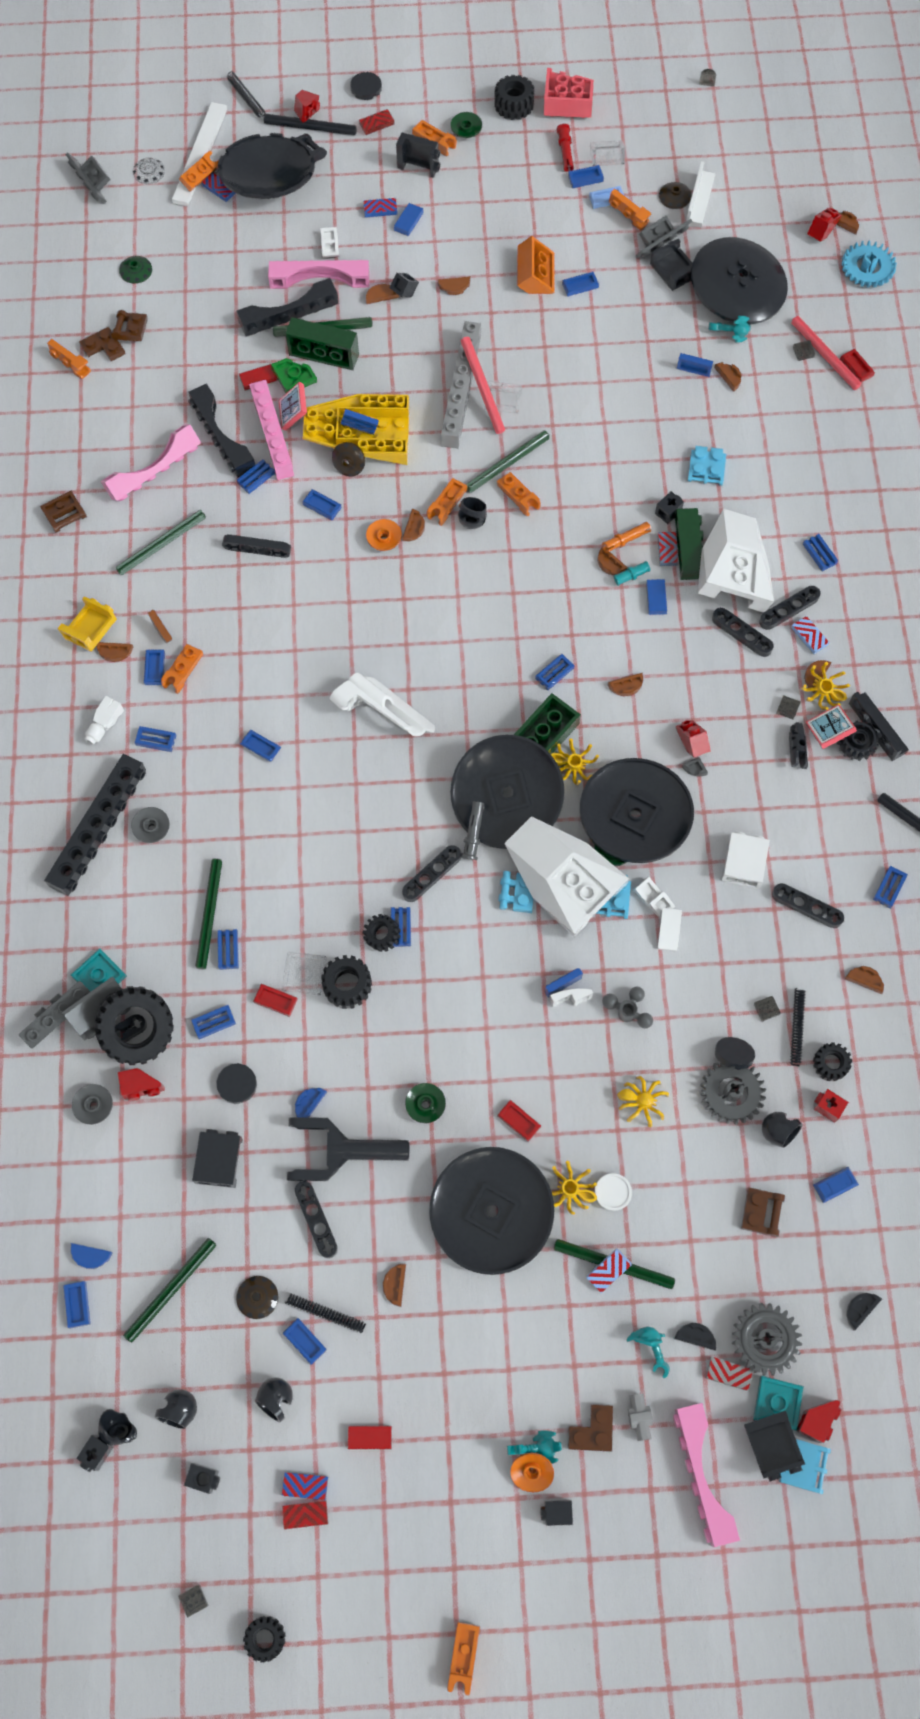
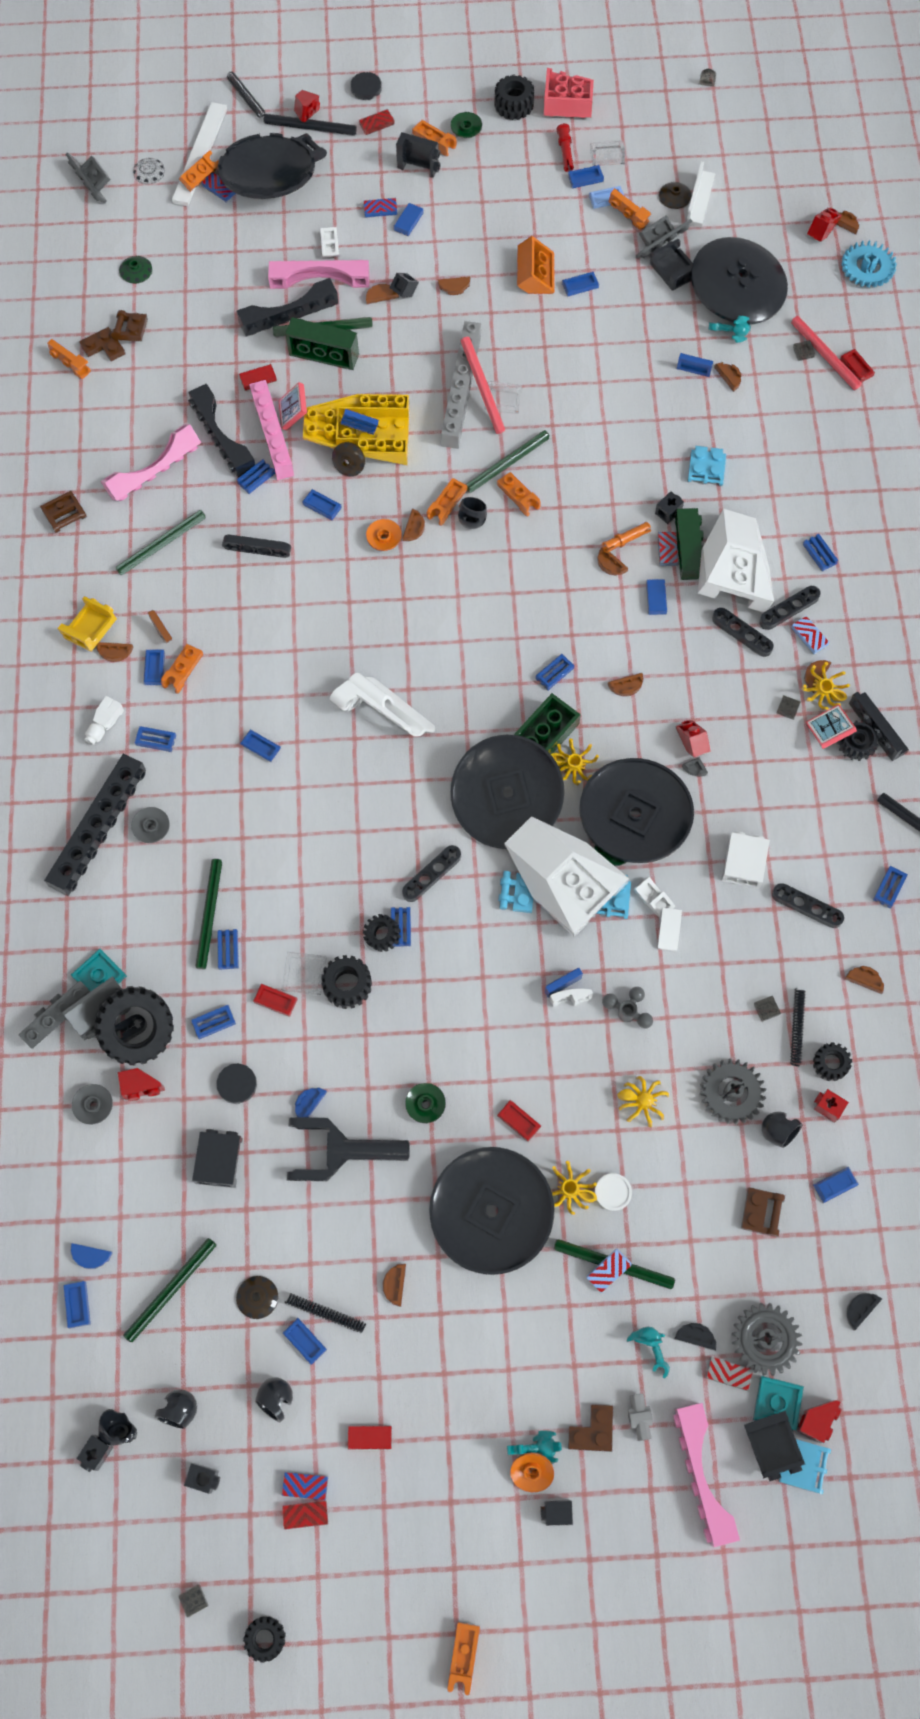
green plate [271,358,317,393] -> none
black beam [295,1181,338,1259] -> none
dark grey pin [461,801,484,860] -> none
teal pin [613,561,651,586] -> none
black tile [715,1037,755,1070] -> none
black hinge [789,722,808,769] -> none

